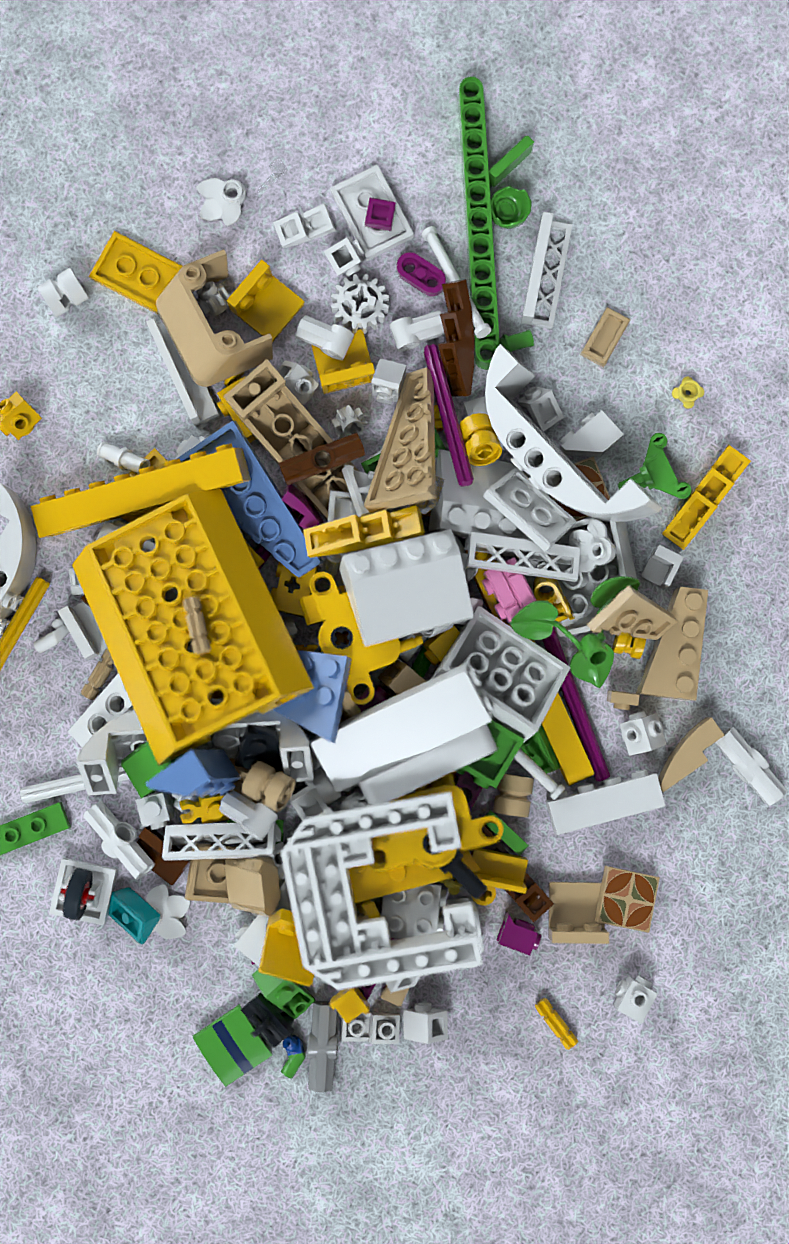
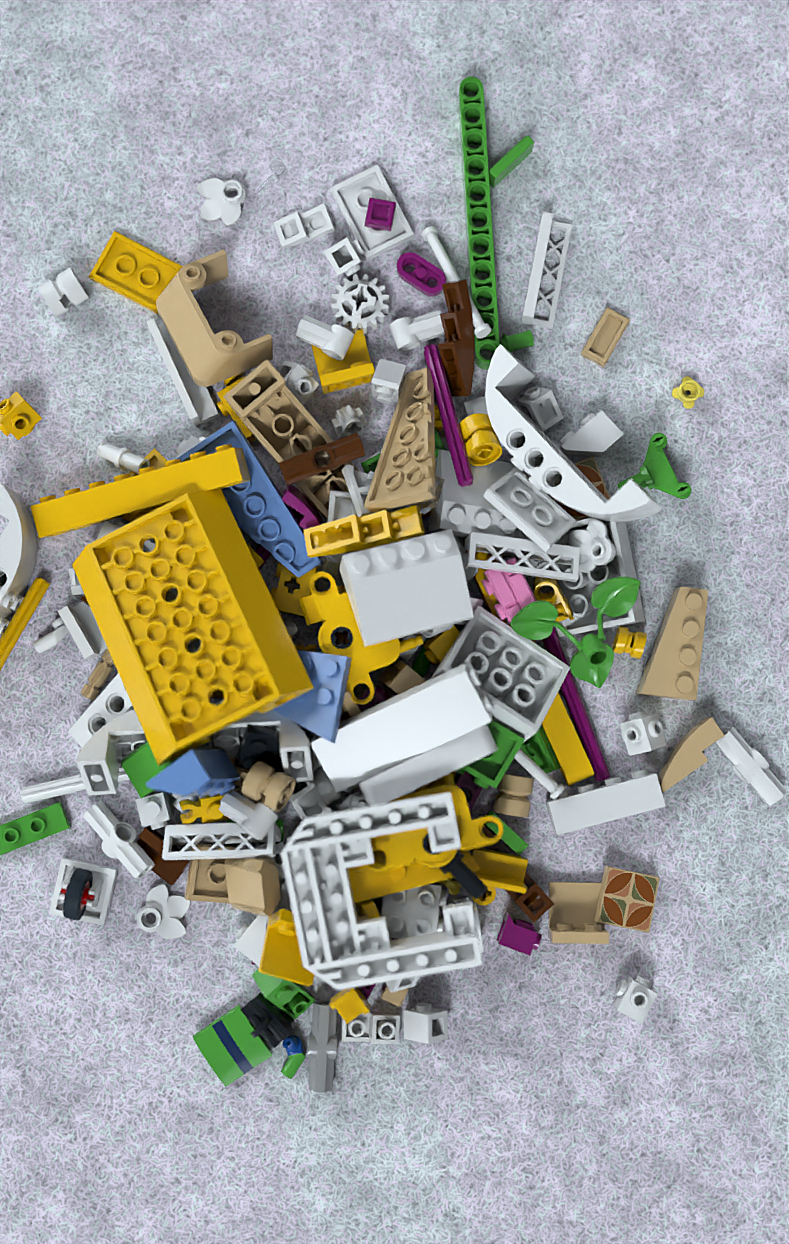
teal slope [108,887,161,945] -> none
tan axle [183,597,211,654] -> none
white gear [196,281,230,316] -> none
yellow bracket [226,259,305,342] -> none
bright green hair [491,186,532,229] -> none
yellow axle [535,998,578,1050] -> none
tan wing [587,586,678,640] -> none
tan plate [607,690,639,710] -> none
white panel [641,545,684,589] -> none
yellow slope [662,444,751,550] -> none

